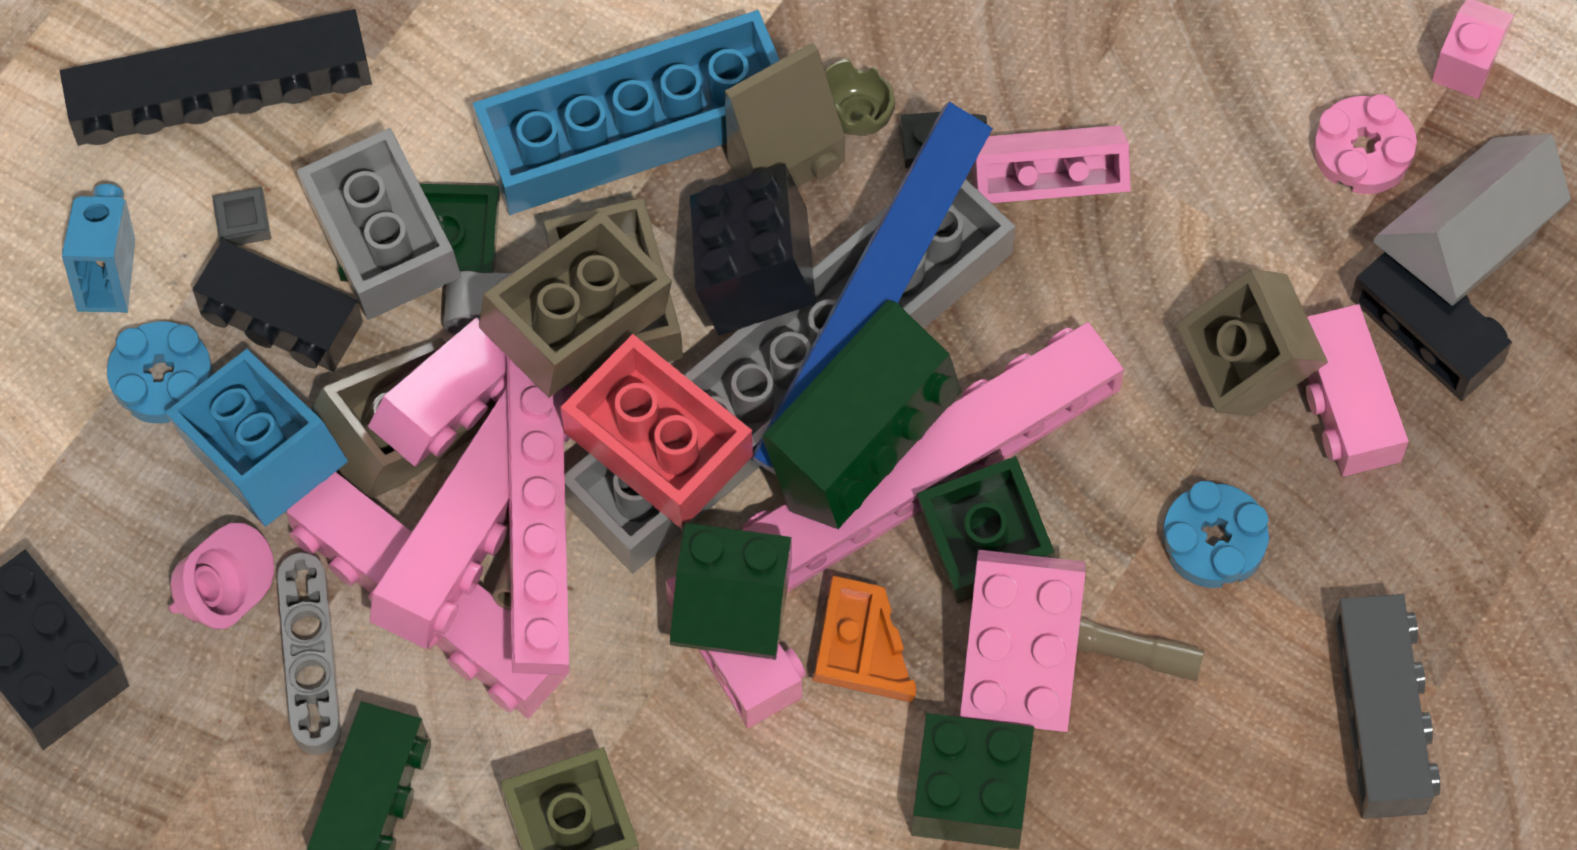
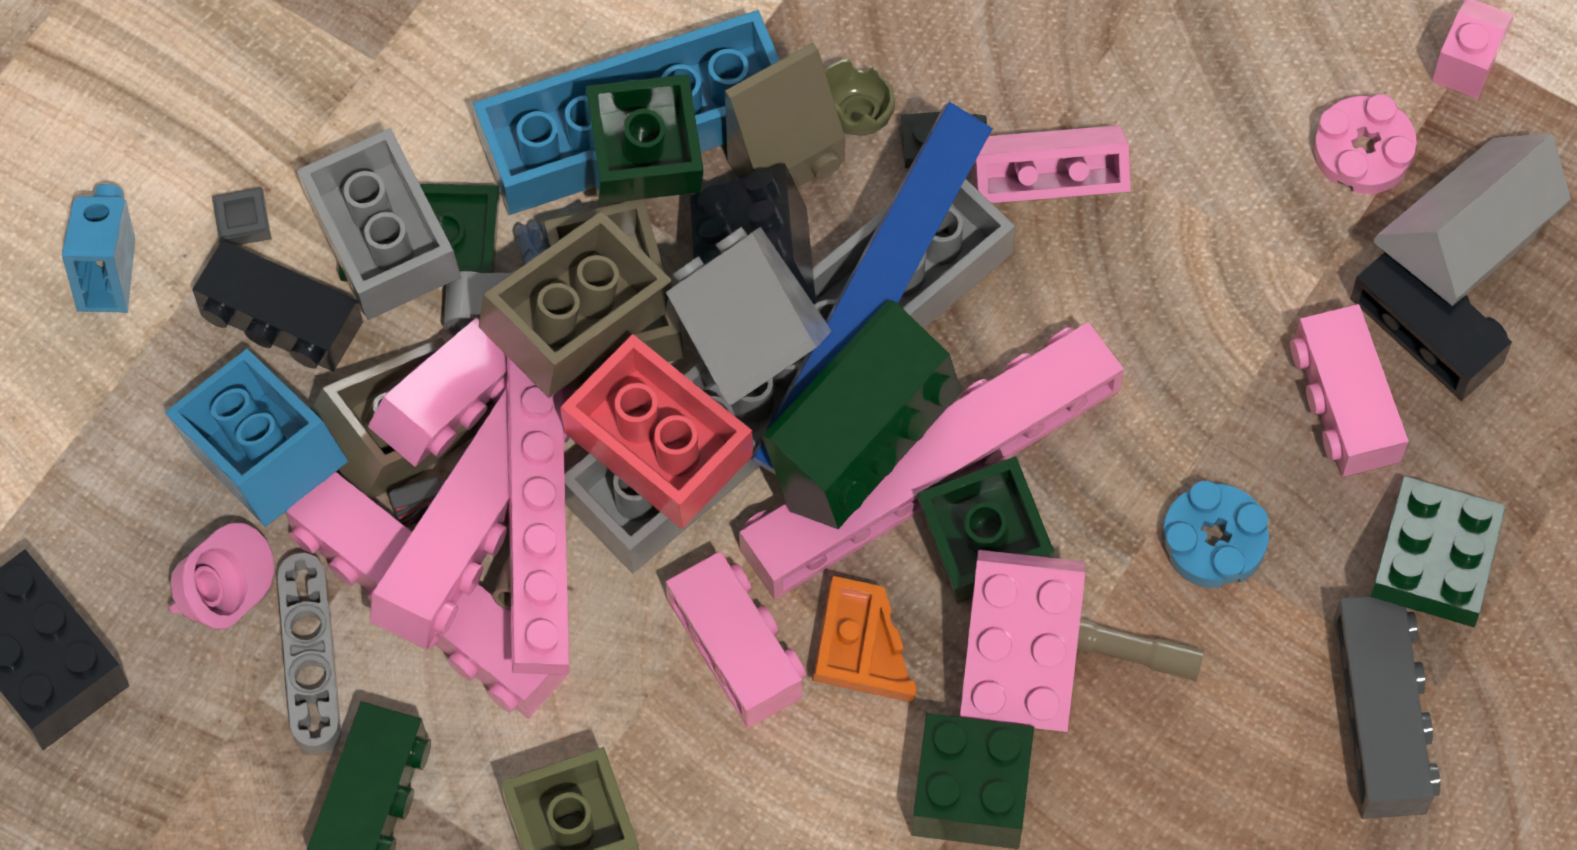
black brick [59,9,372,146] -> none
dark azure plate [107,321,213,423] -> none
dark green slope [670,523,792,660] -> none
dark tan brick [1176,269,1328,416] -> none
none -> dark grey tile [389,477,442,527]
none -> sand blue axle [515,220,549,264]
none -> dark green brick [584,74,704,204]
none -> light grey slope [666,227,832,406]
none -> plate [1371,476,1506,628]

